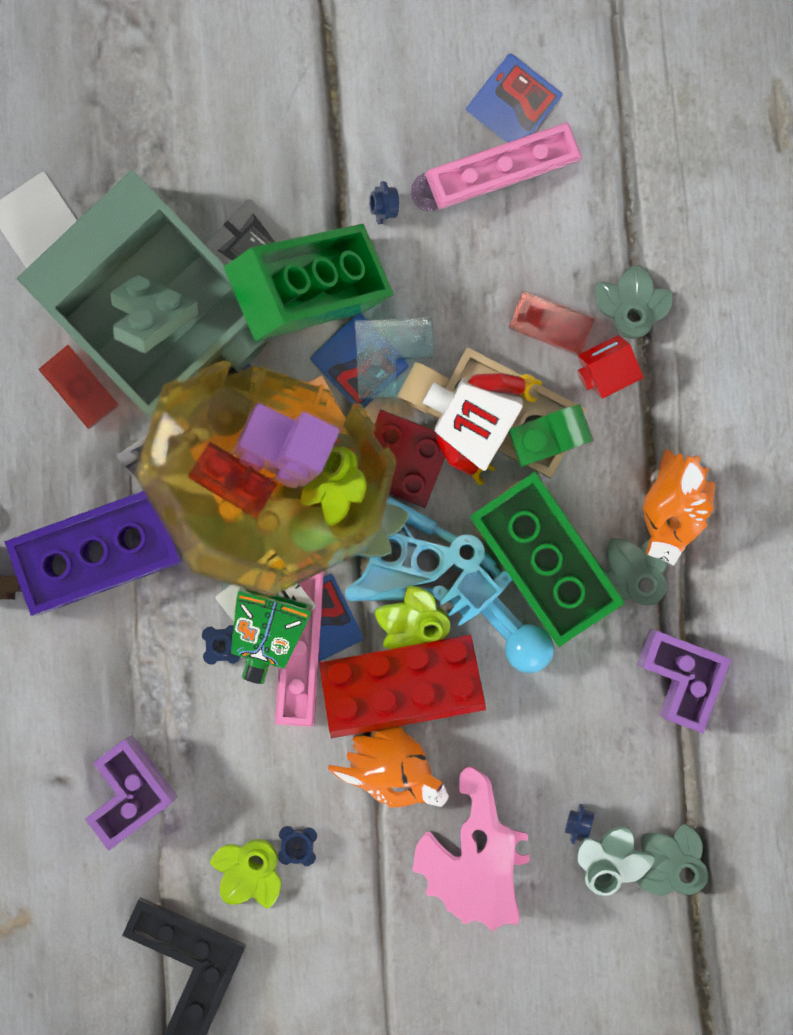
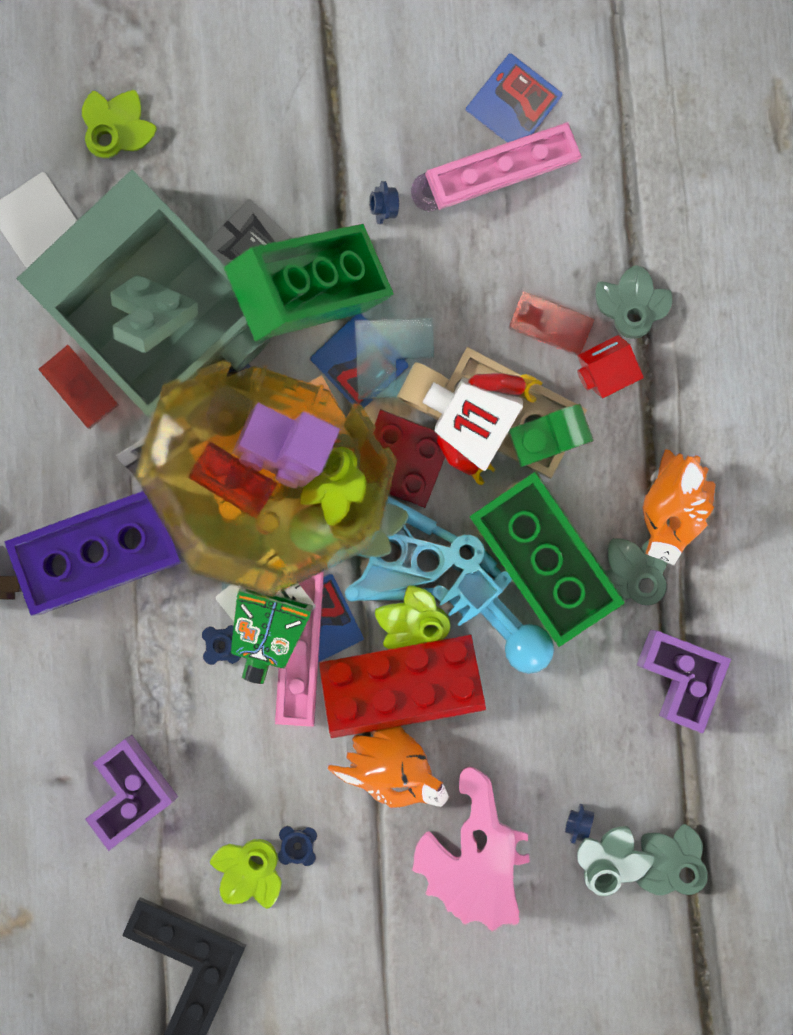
none -> lime plate [82,90,157,159]

